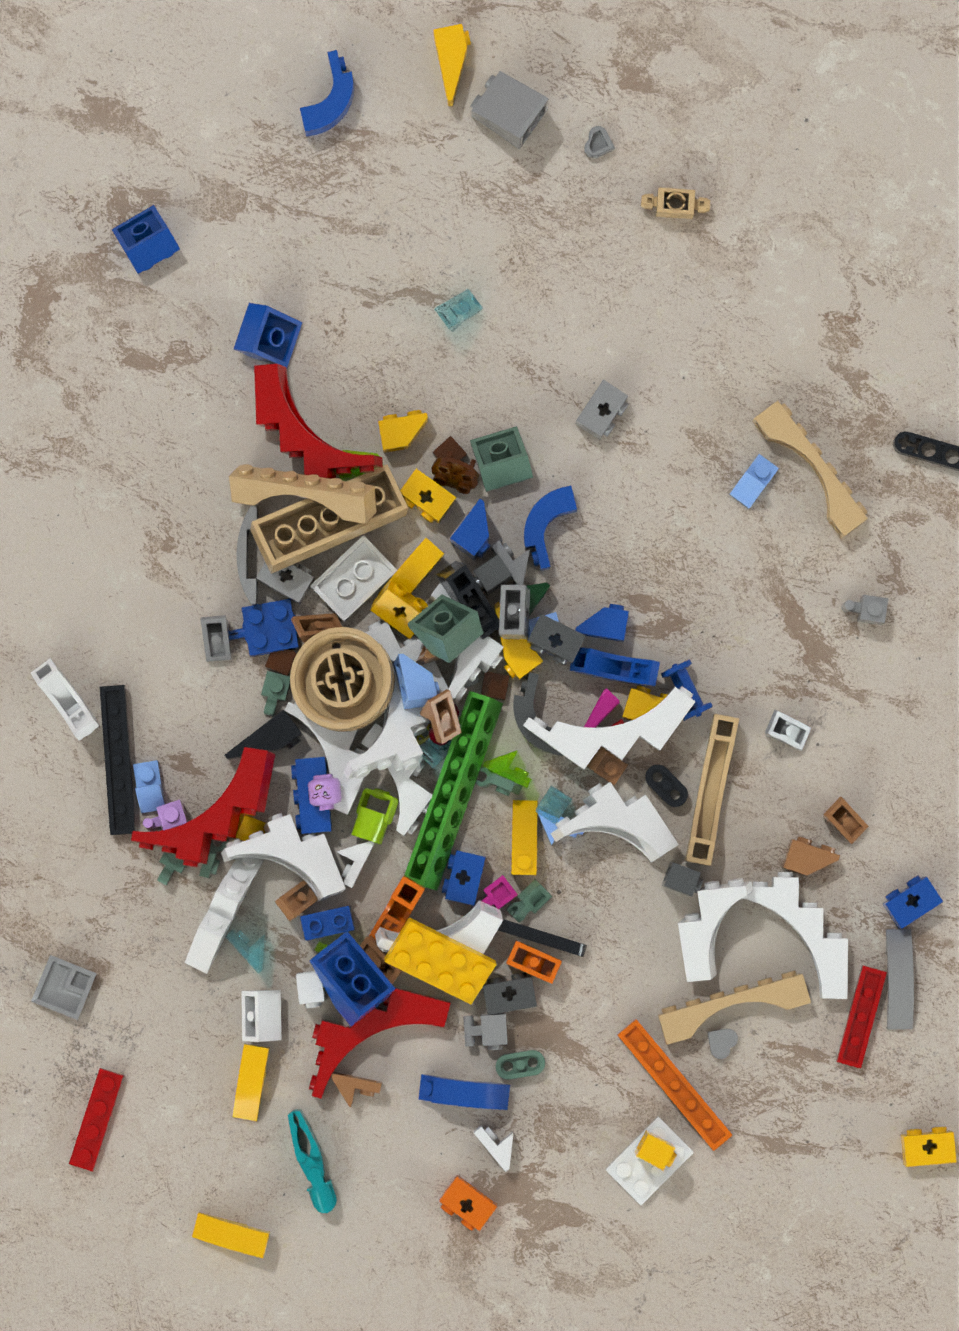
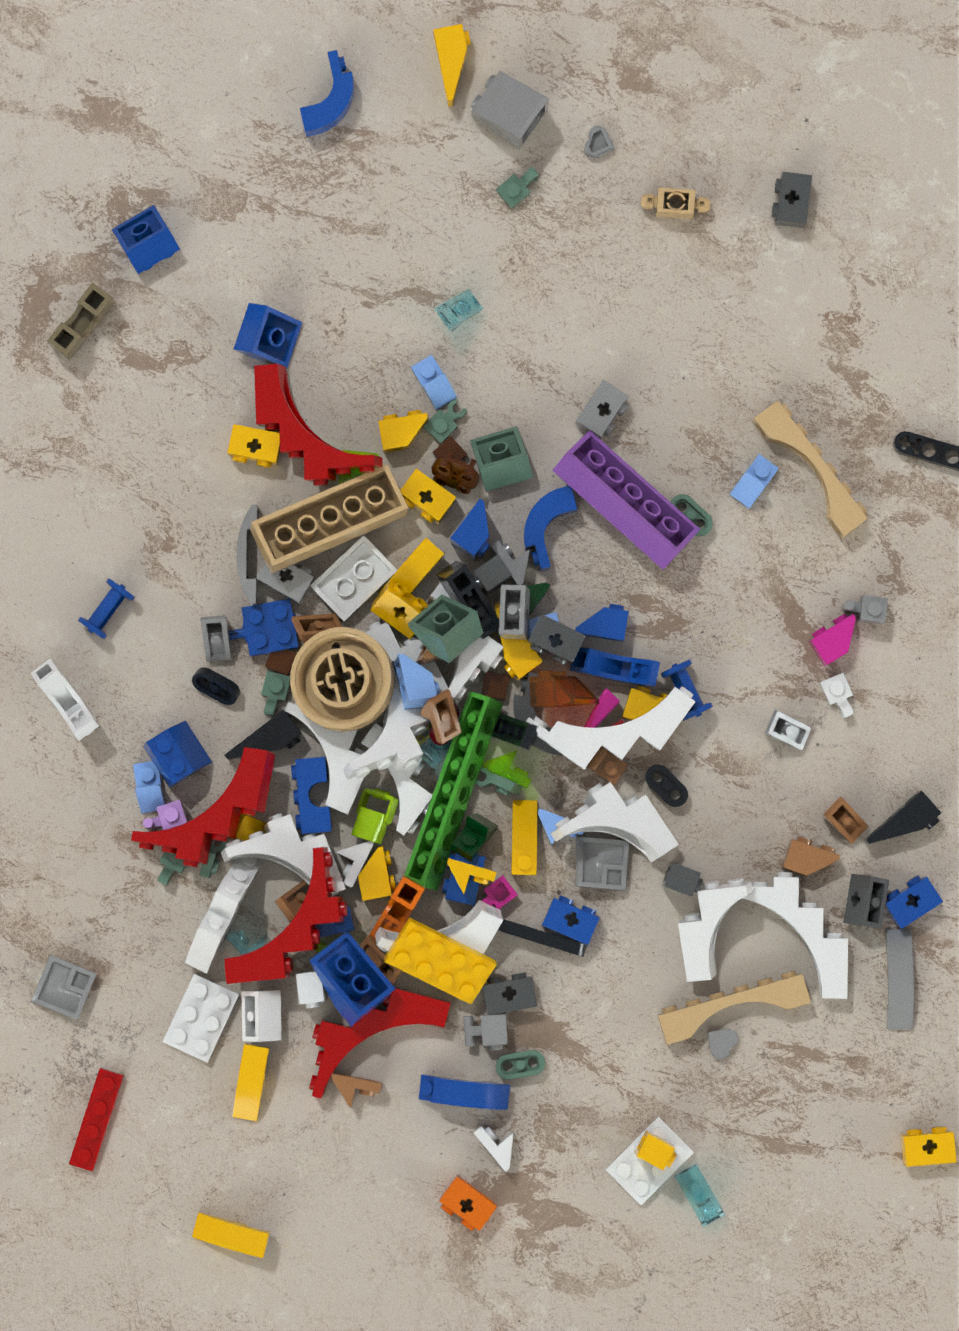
black plate [100,685,136,835] -> none
tan arch [229,464,376,524] -> none
teal arm [287,1109,337,1213] -> none
lavender head [308,774,342,811] -> none
sand green plate [506,879,552,923] -> none
orange brick [506,940,562,984] -> none
clear light blue slope [536,785,572,824] -> none
orange plate [617,1019,733,1151] -> none
tan arch [685,714,739,866] -> none
red plate [836,965,887,1069] -> none
none -> dark tan arch [47,283,115,360]
none -> blue hose [78,578,135,640]
none -> blue slope [143,720,212,788]
none -> white plate [163,974,240,1063]
none -> black plate [192,667,240,705]
none -> red arch [224,847,347,984]
none -> yellow brick [227,424,280,468]
none -> yellow slope [358,846,396,901]
none -> light blue slope [411,355,457,410]
none -> sand green plate [423,400,466,444]
none -> yellow slope [447,858,497,894]
none -> dark green slope [450,813,498,861]
none -> black plate [492,713,538,750]
none -> sand green plate [496,167,539,209]
none -> clear orange slope [529,671,599,708]
none -> blue brick [542,895,599,945]
none -> medium lavender brick [552,430,700,570]
none -> light grey plate [575,837,629,891]
none -> sand green plate [671,494,713,537]
none -> clear light blue slope [675,1164,725,1227]
none -> dark grey brick [771,172,812,228]
none -> dark pink slope [809,614,856,667]
none -> white plate [820,673,854,719]
none -> dark grey brick [843,874,889,929]
none -> black slope [863,791,941,844]

